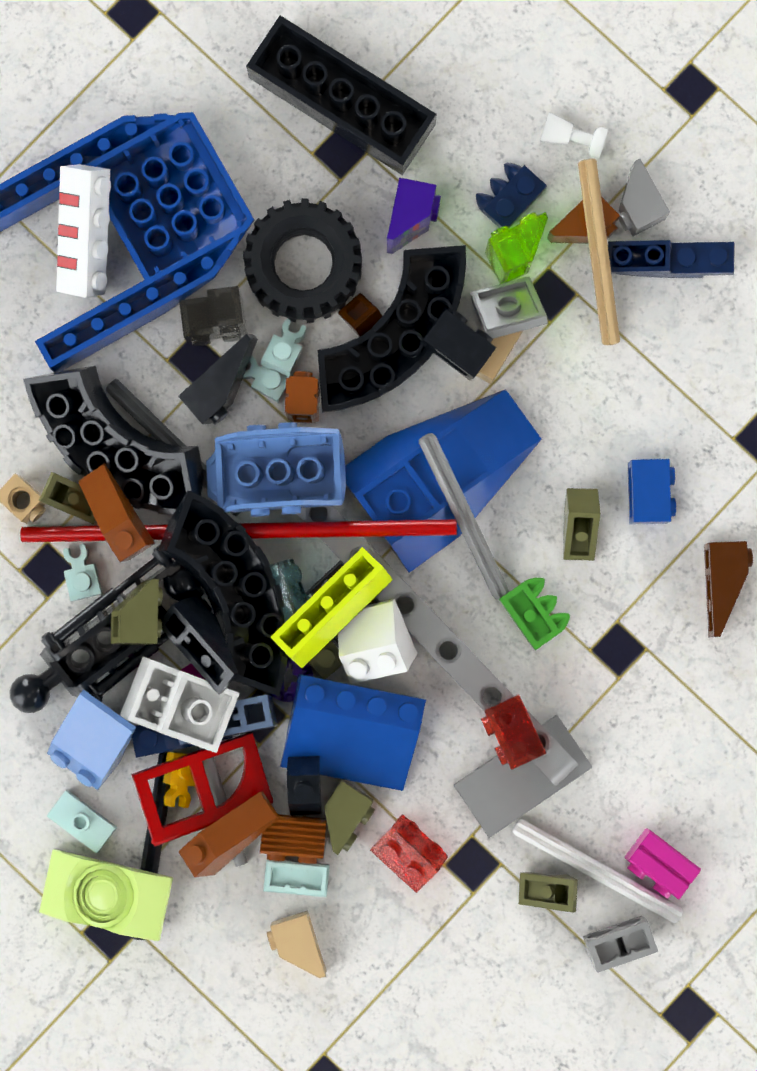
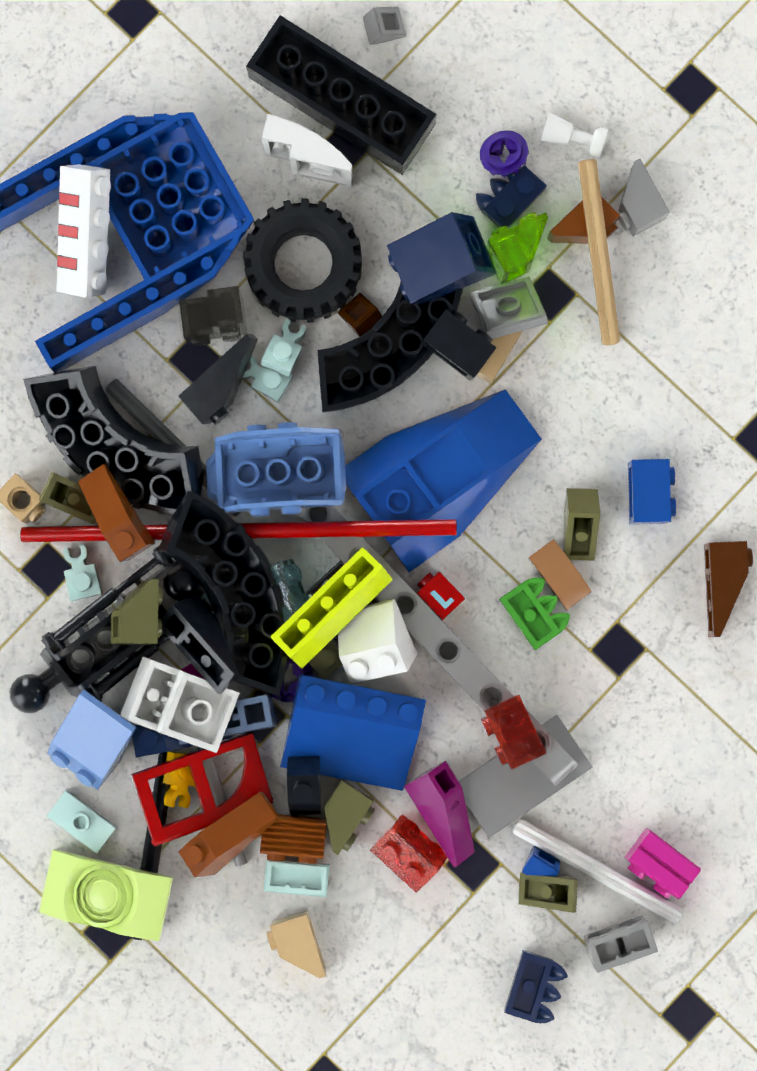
dark orange brick [285,371,320,423] -> none
dark purple slope [387,177,441,254] -> none
light grey axle [419,433,509,599] -> none
dark blue slope [608,240,735,278] -> none
none -> white slope [261,114,353,187]
none -> light grey slope [363,7,406,45]
none -> dark blue slope [387,212,497,304]
none -> magenta slope [404,761,475,868]
none -> red brick [416,571,465,621]
none -> dark purple gear [480,130,529,178]
none -> dark blue plate [504,950,568,1024]
none -> blue slope [521,846,561,877]
none -> medium nougat slope [529,539,592,610]

